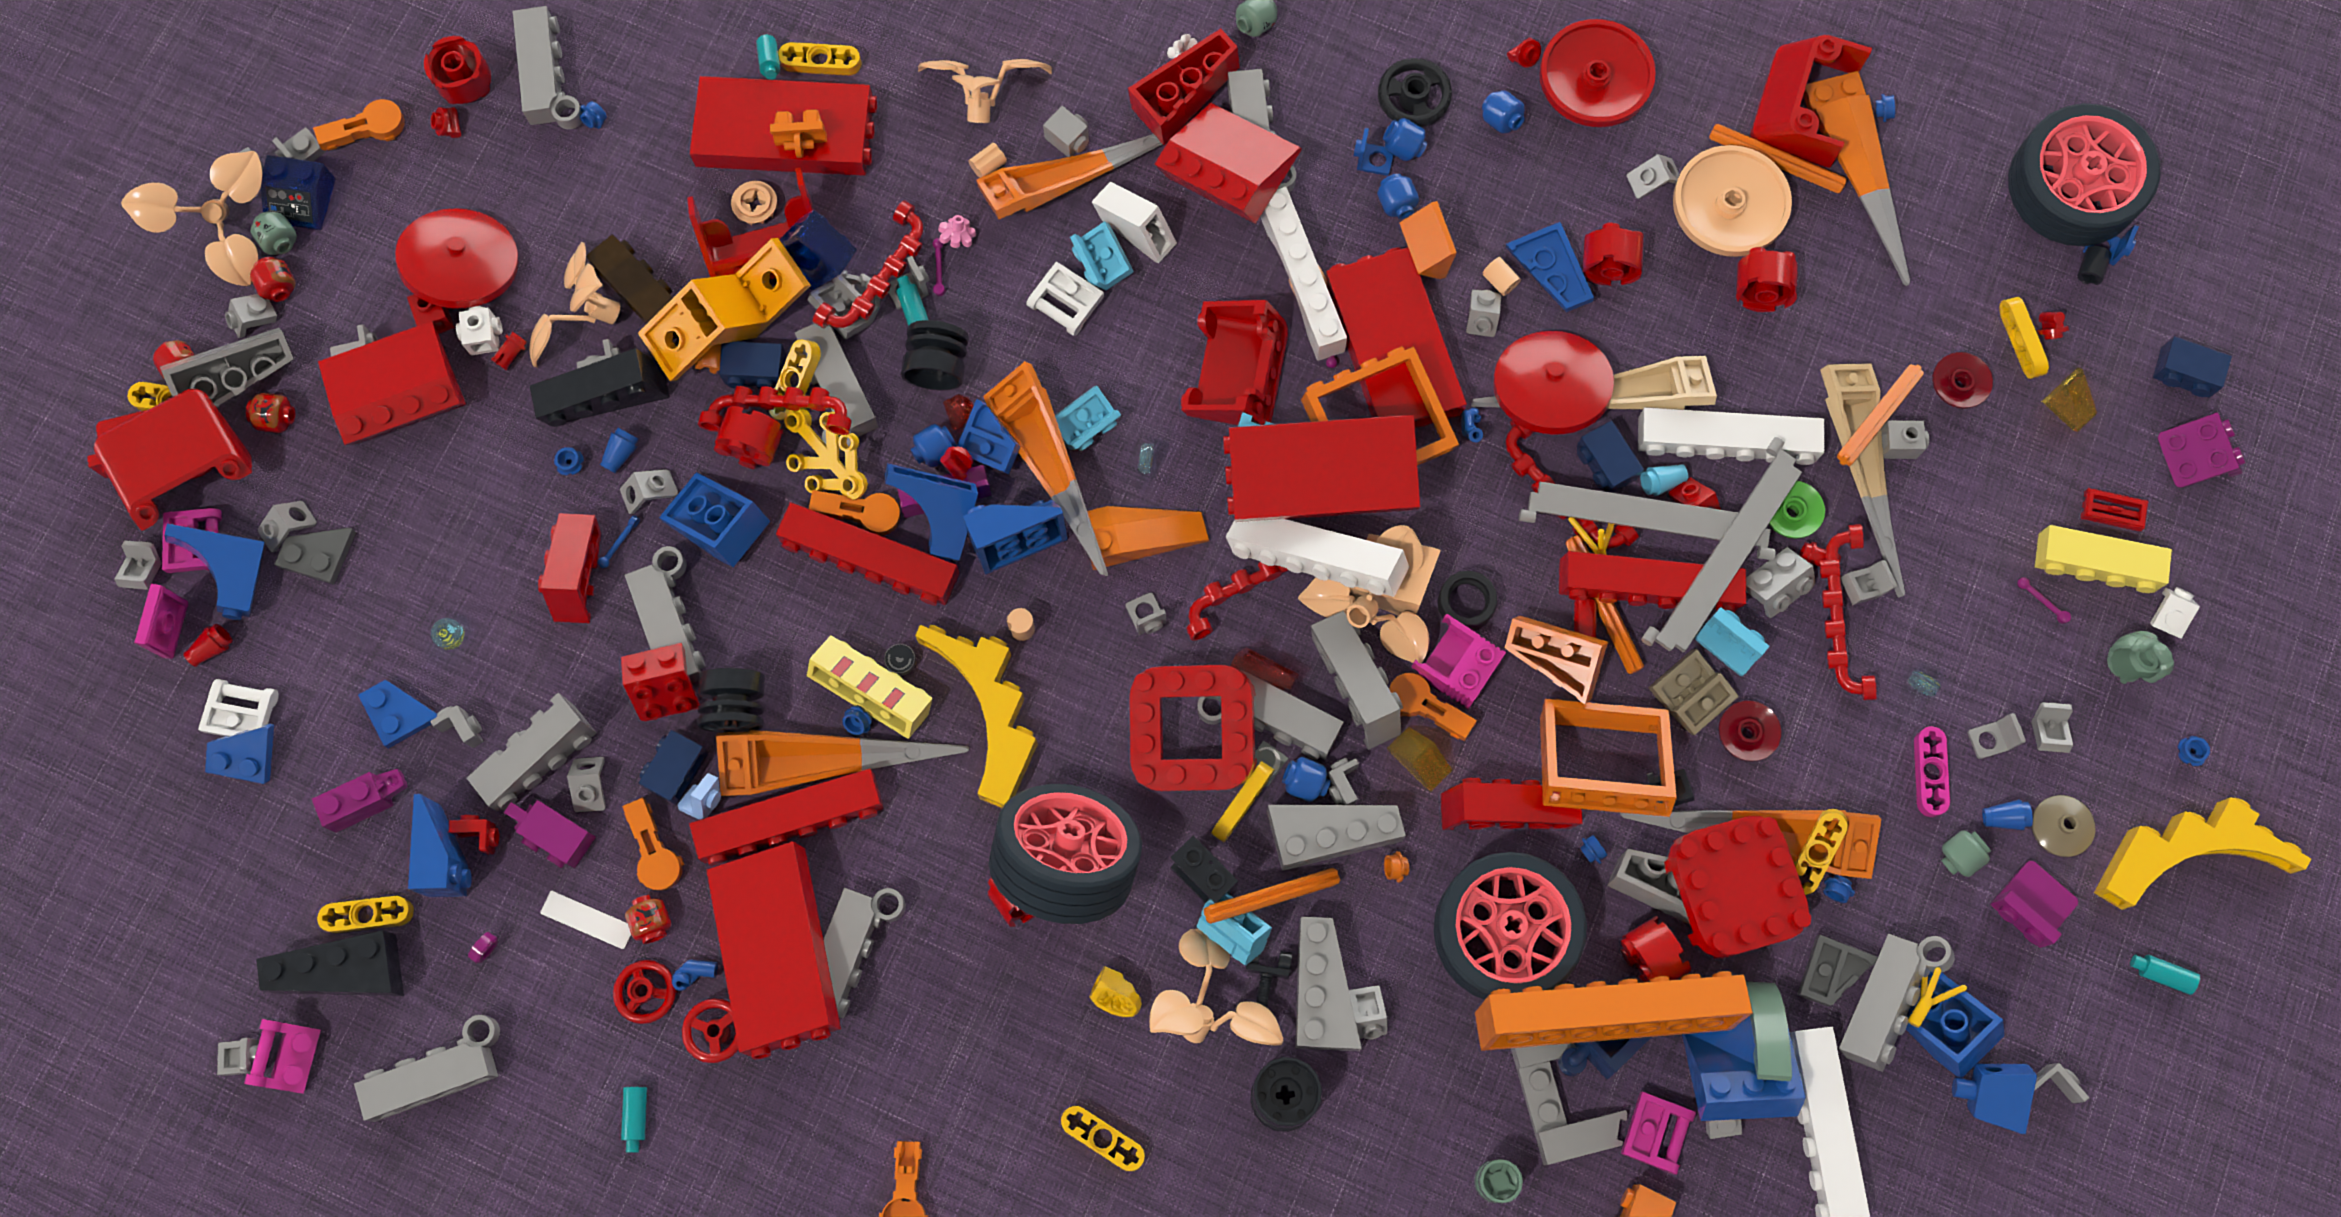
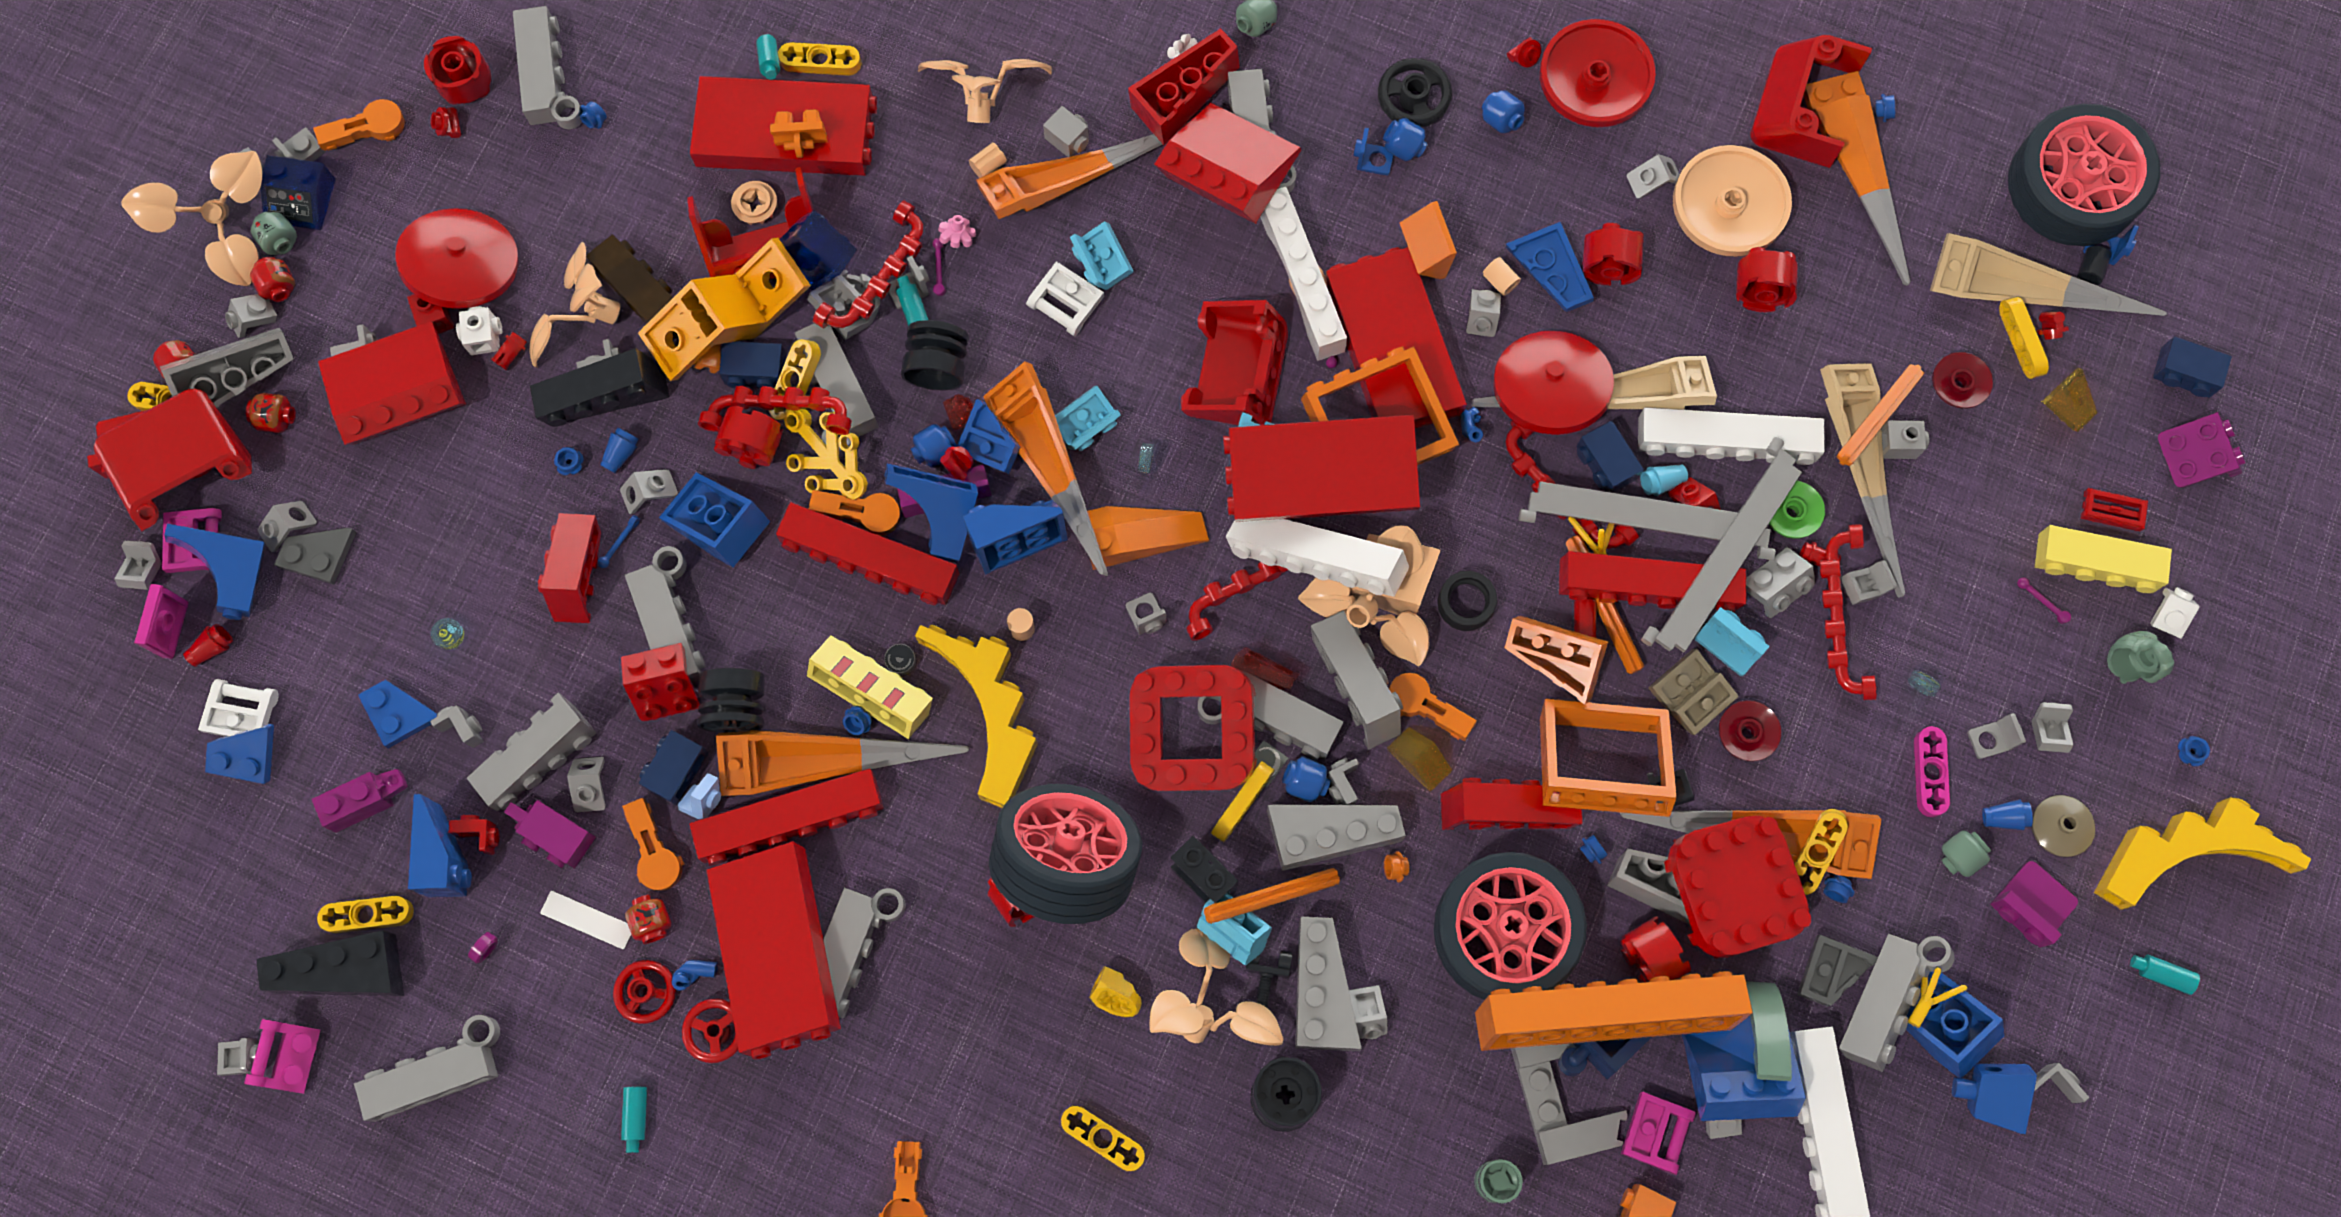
white slope [1092,182,1177,264] -> none
blue head [1377,174,1419,219] -> none
dark pink piece [1412,614,1506,710] -> none
orange axle [1709,124,1846,193] -> none
none -> tan plate [1930,233,2167,316]

